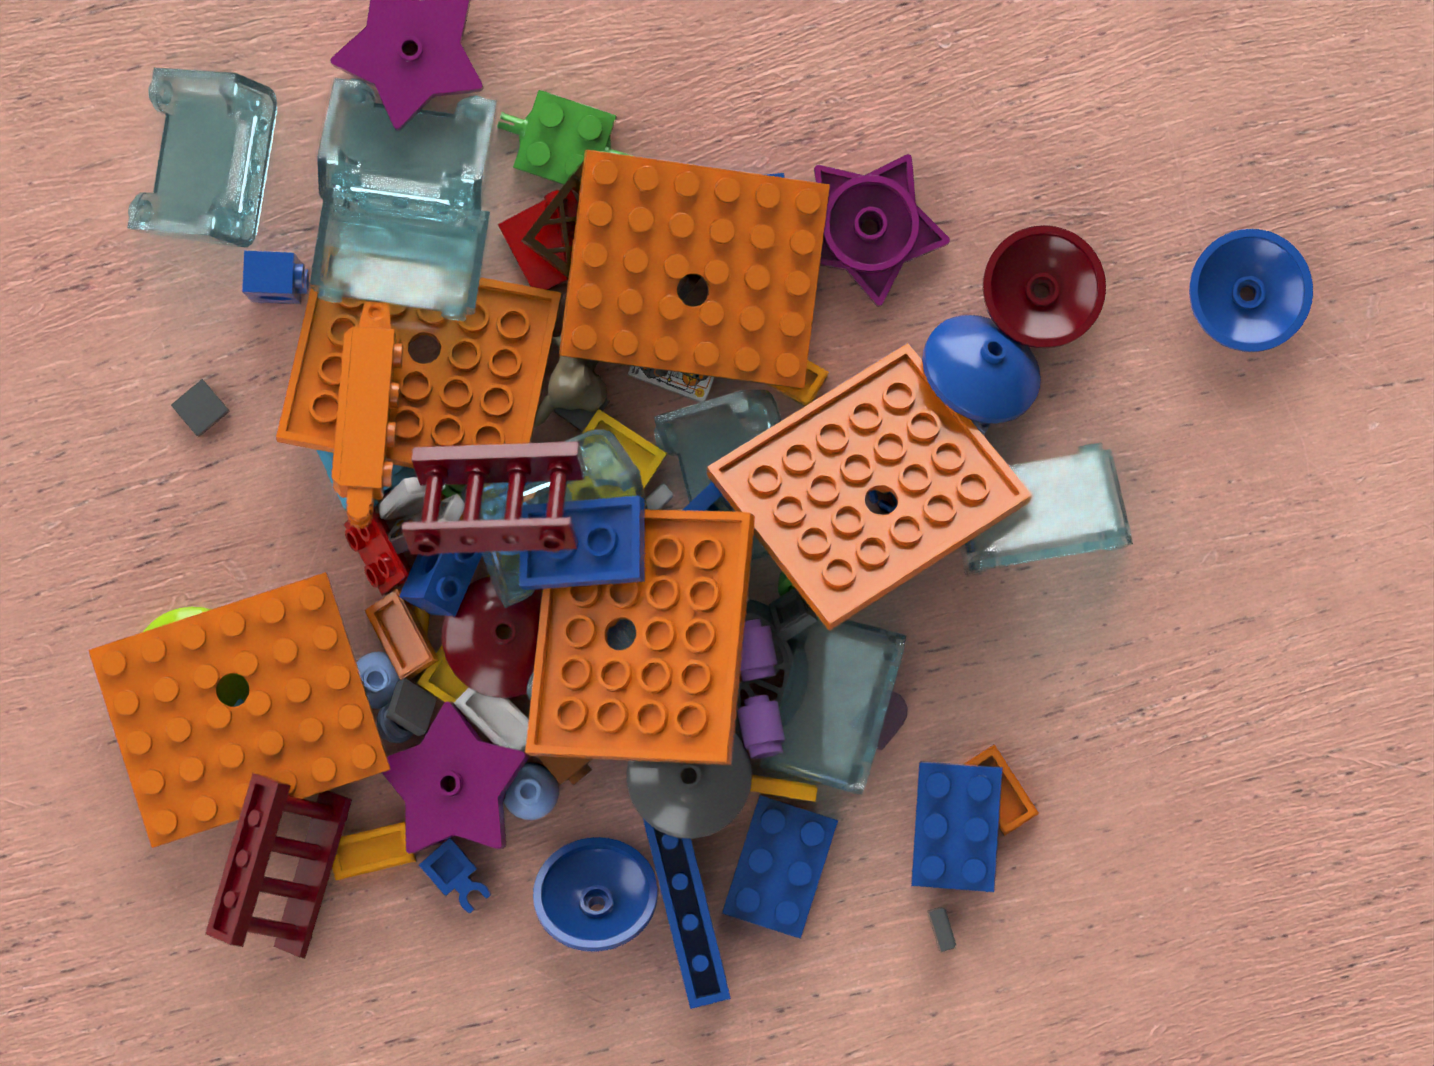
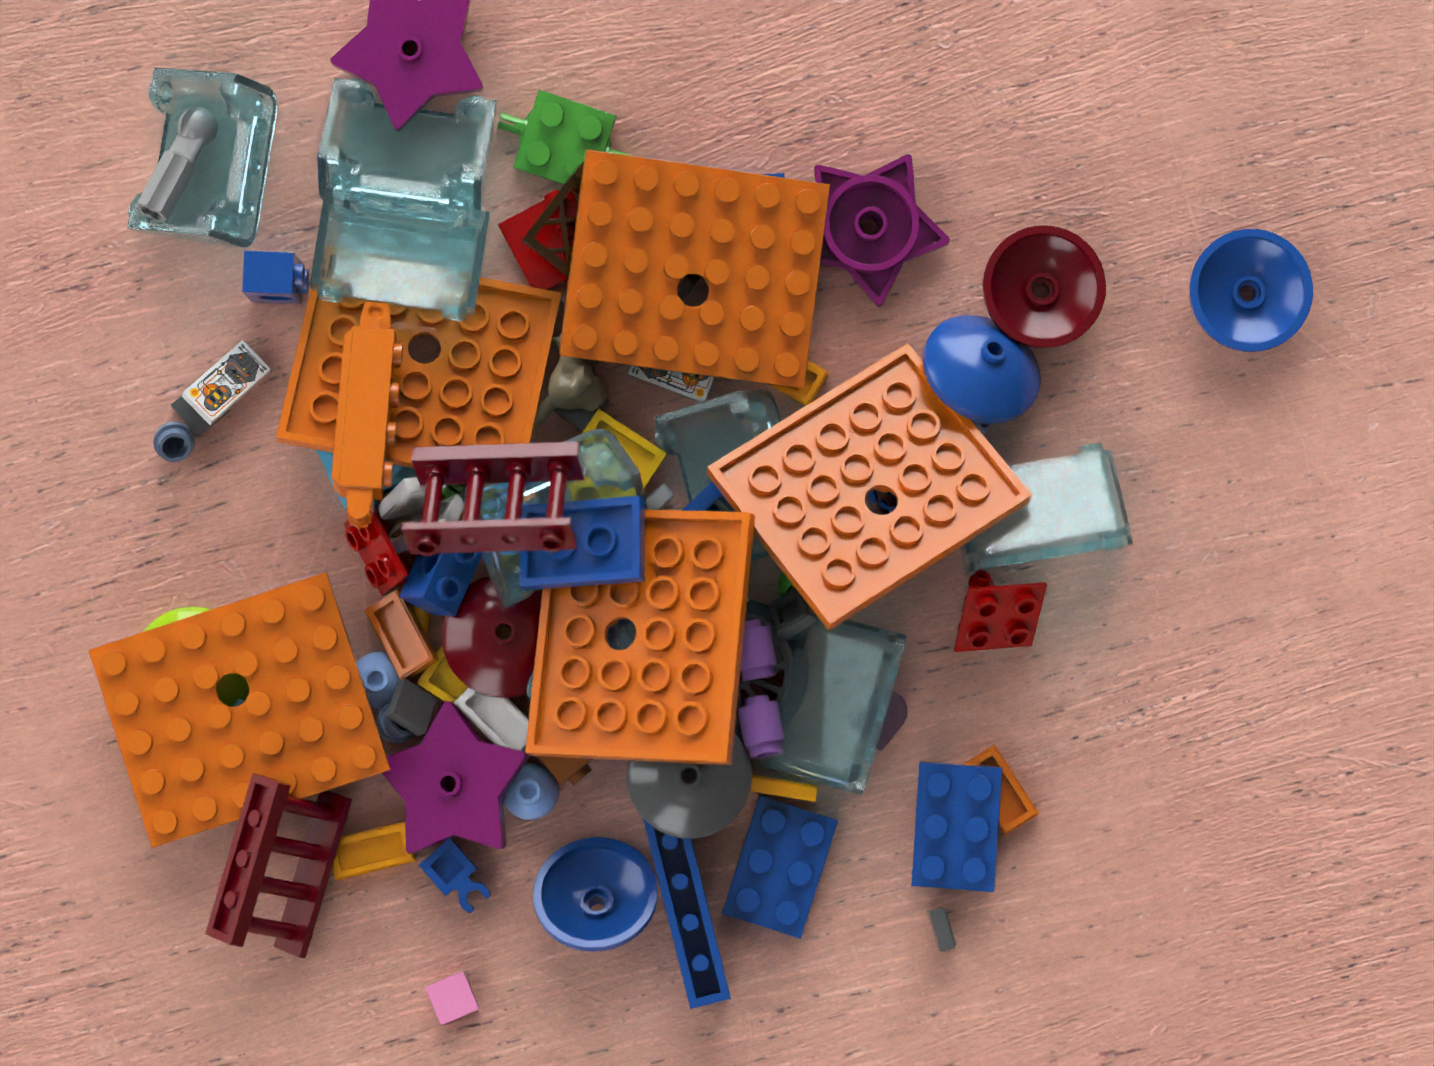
none -> light grey piece [135,107,218,224]
none -> sand blue plate [153,421,195,462]
none -> tile [182,340,271,425]
none -> bright pink tile [425,970,480,1025]
none -> red hinge [954,570,1047,652]

